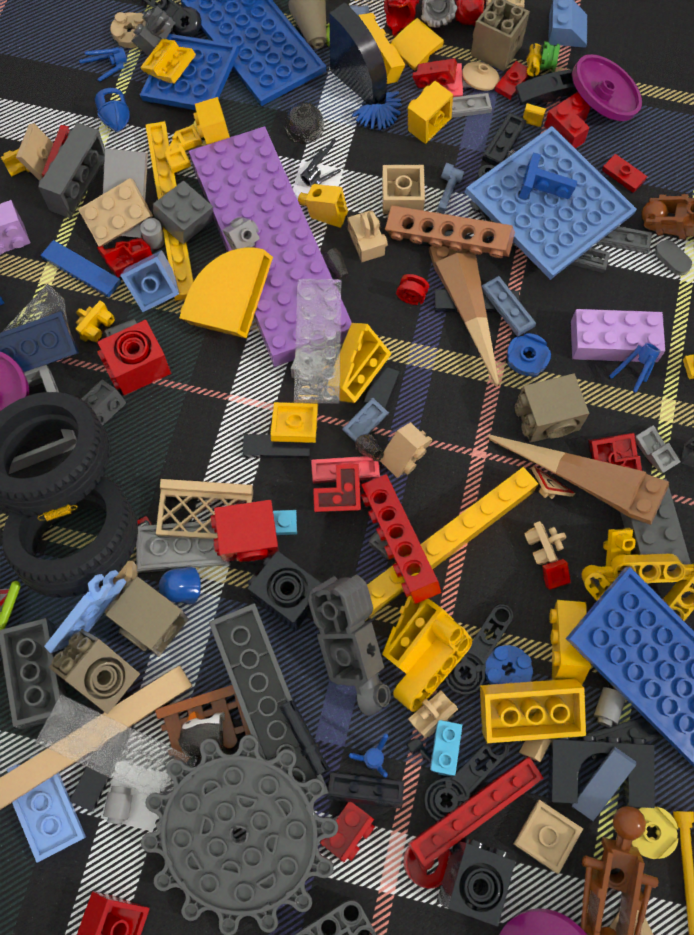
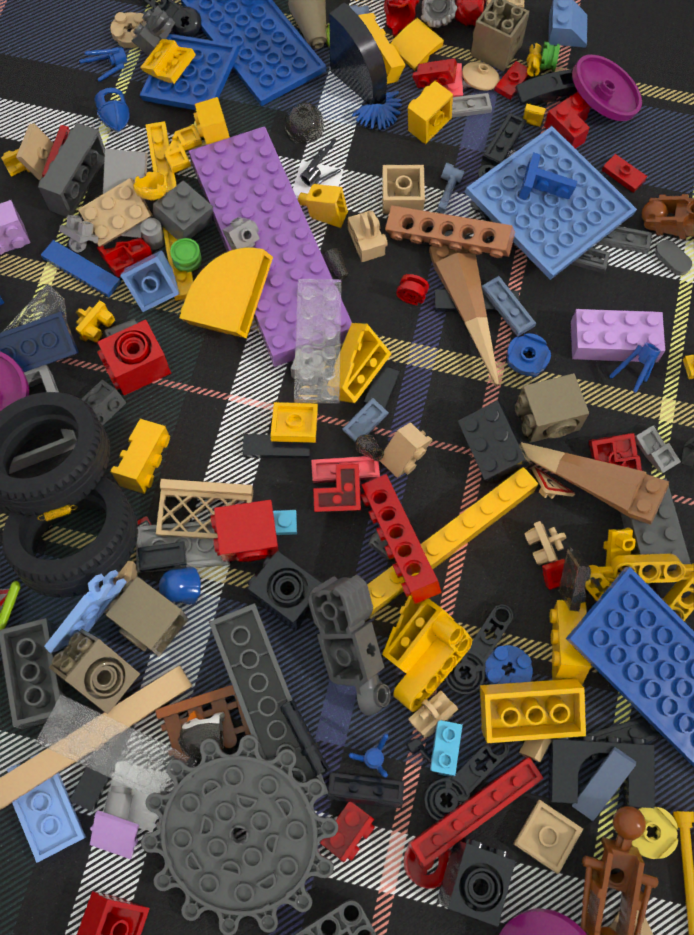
light grey brick [594,687,626,728] -> none
none -> light grey hips [59,215,98,252]
none -> lavender piece [90,810,139,859]
none -> yellow wedge [110,419,170,494]
none -> yellow hair [133,171,168,200]
none -> black tile [138,541,187,572]
none -> bright green wheel [170,238,202,272]
none -> black piece [458,400,531,484]
none -> clear smoke plate [558,548,591,611]

